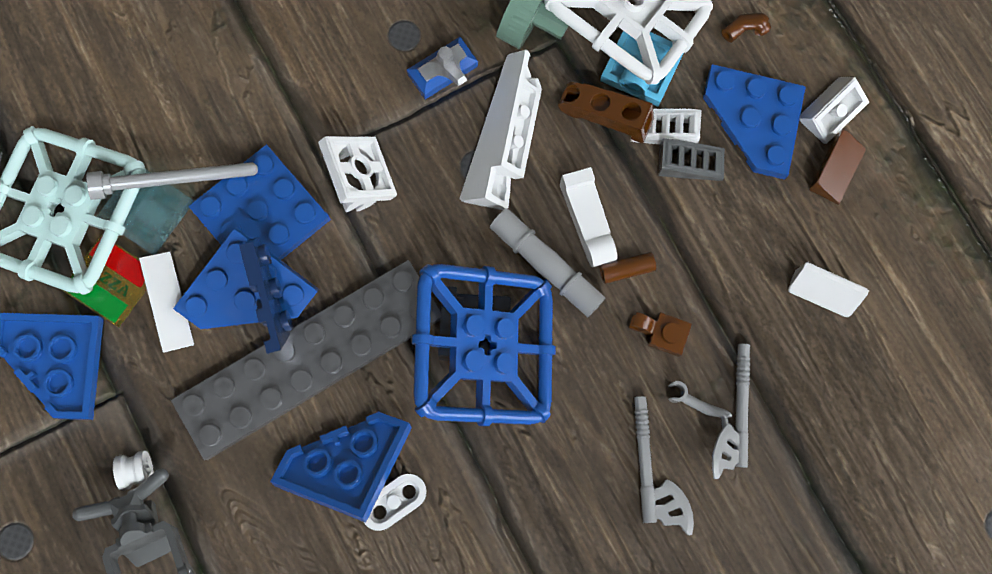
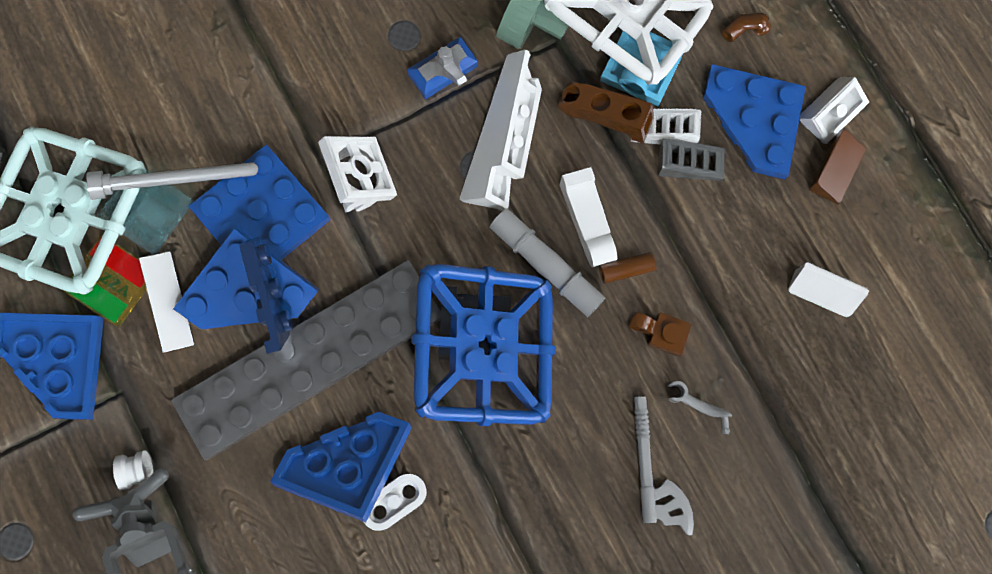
light grey piece [712,344,750,479] -> none

